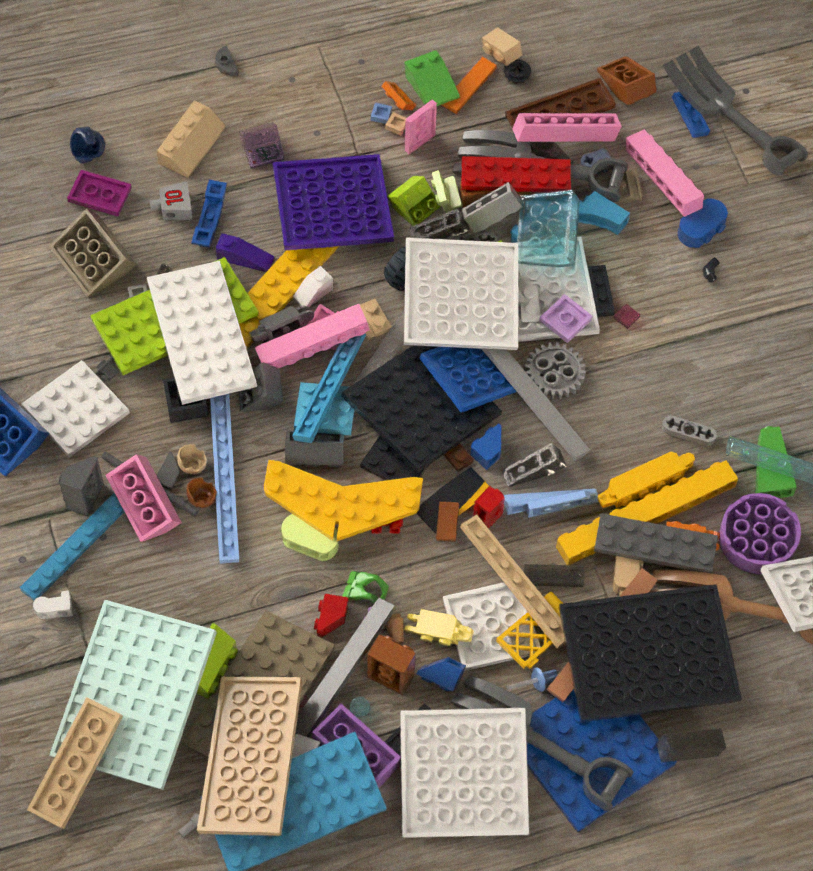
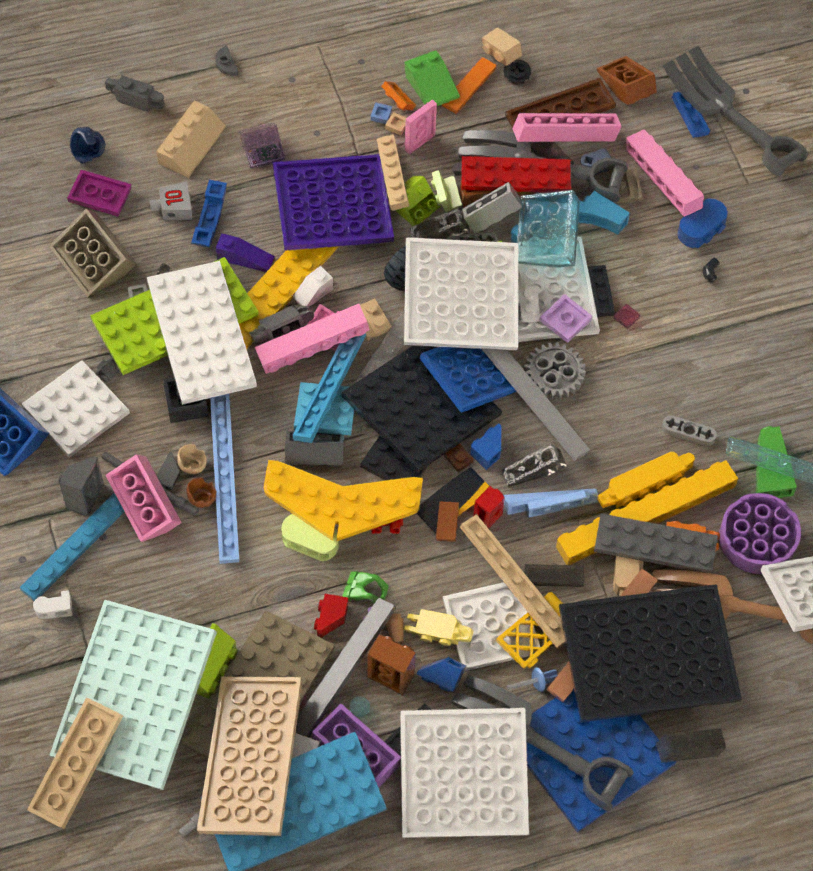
dark grey slope [239,362,283,412] -> none
none -> dark grey hinge [105,76,165,112]
none -> tan plate [377,134,409,211]

